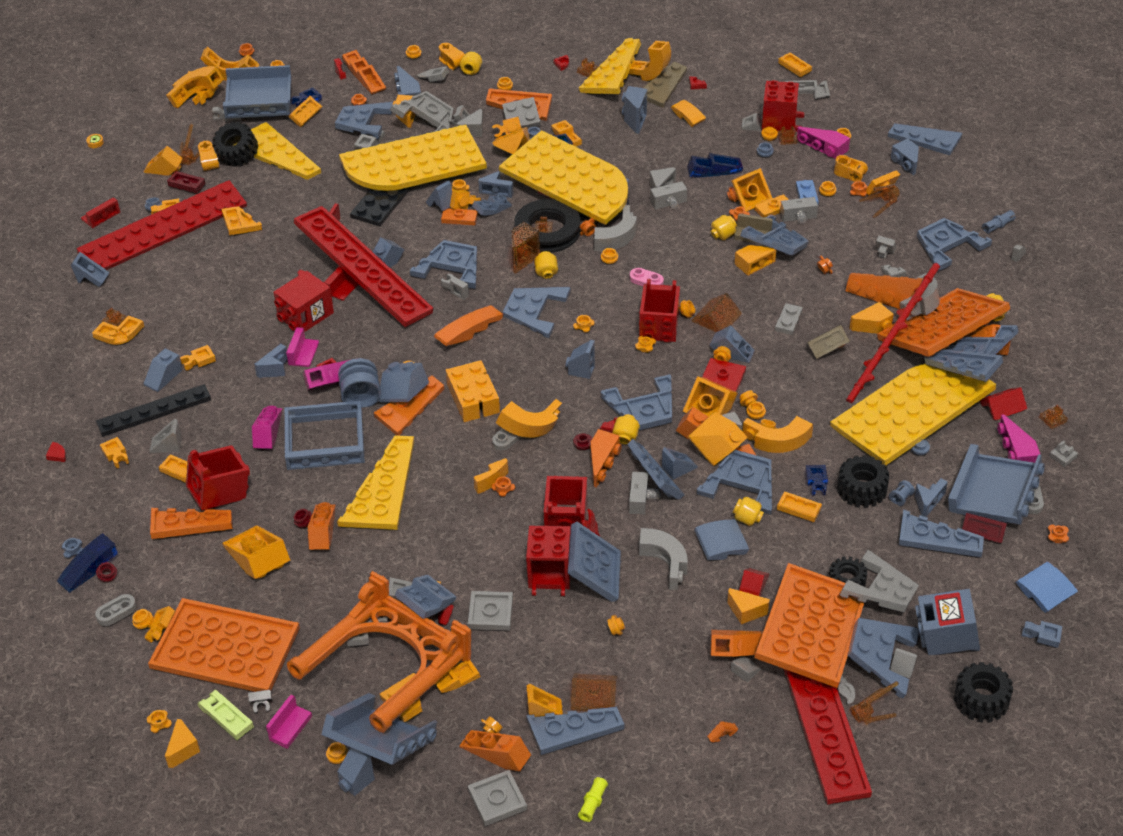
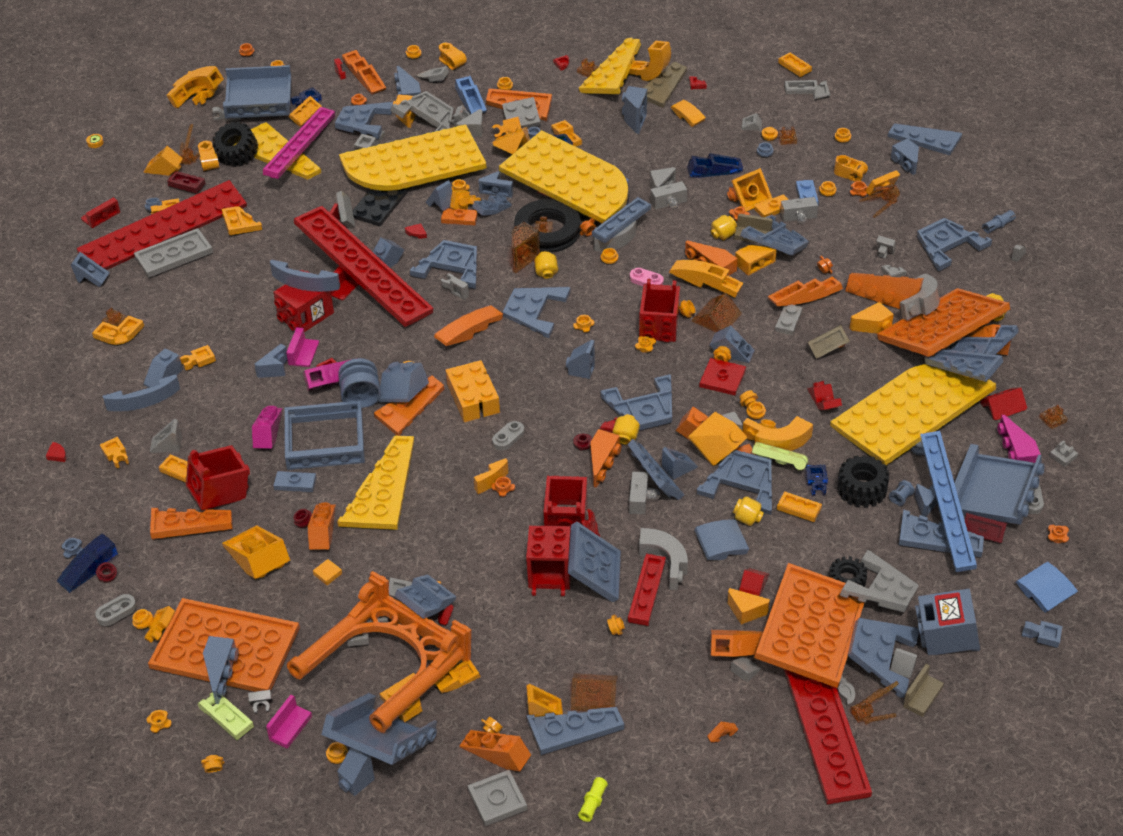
black plate [96,384,211,437] -> none
light orange slope [165,719,200,768] -> none
light orange arch [200,47,260,81] -> none
yellow head [460,52,482,75] -> none
light grey plate [468,591,513,631] -> none
light orange arch [496,399,562,438] -> none
light orange slope [683,376,738,417] -> none
red container [762,80,805,134] -> none
dark pink slope [797,127,850,159] -> none
red plant [846,263,940,404] -> none
black tyre [954,662,1013,723] -> none
none -> sand blue slope [103,374,180,411]
none -> light grey plate [134,228,213,278]
none -> light orange plate [201,755,225,773]
none -> sand blue slope [203,636,239,704]
none -> dark pink plate [263,107,335,179]
none -> sand blue slope [270,260,340,292]
none -> sand blue plate [274,471,317,492]
none -> light orange tile [313,559,342,585]
none -> light grey tile [336,191,355,228]
none -> red tile [405,223,427,239]
none -> medium blue slope [455,76,487,115]
none -> sand blue tile [592,197,651,243]
none -> red plate [628,554,666,626]
none -> light orange slope [669,260,743,298]
none -> orange slope [685,240,738,276]
none -> yellowish green plate [752,442,808,470]
none -> orange slope [768,276,843,306]
none -> red slope [807,381,842,410]
none -> dark tan panel [903,664,944,717]
none -> medium blue plate [920,431,977,572]

